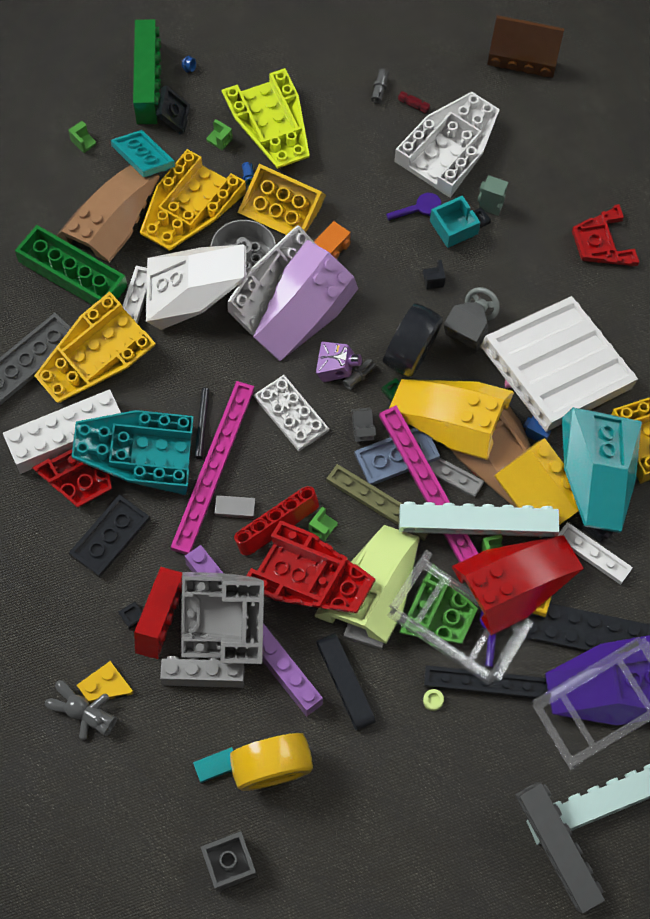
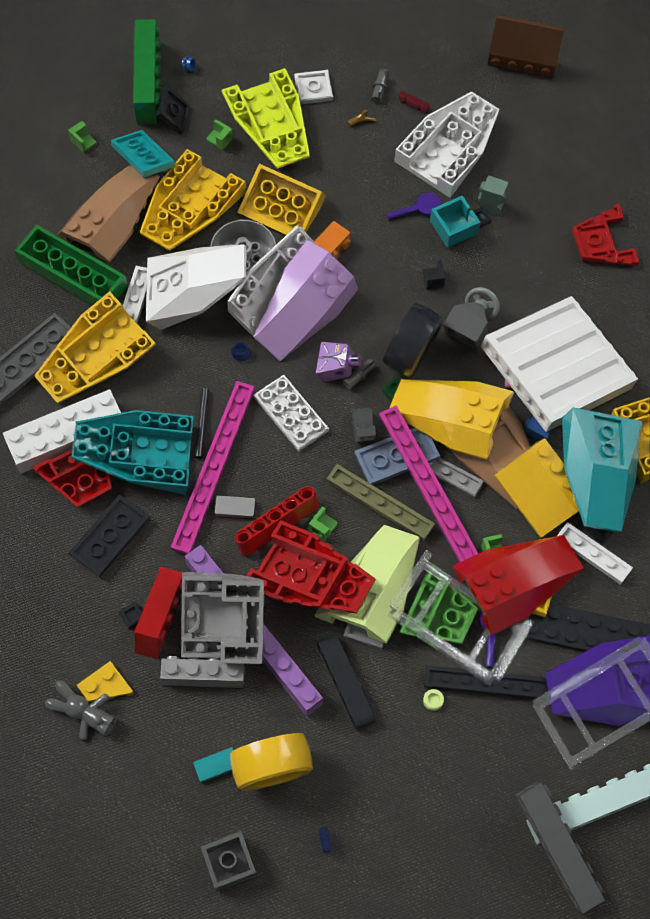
blue pin [242,162,254,185] -> none
light aqua brick [399,502,559,537] -> none
none -> clear blue plate [231,342,250,361]
none -> white tile [294,70,333,105]
none -> clear blue tile [319,827,331,853]
none -> pearl gold bar [348,110,376,127]

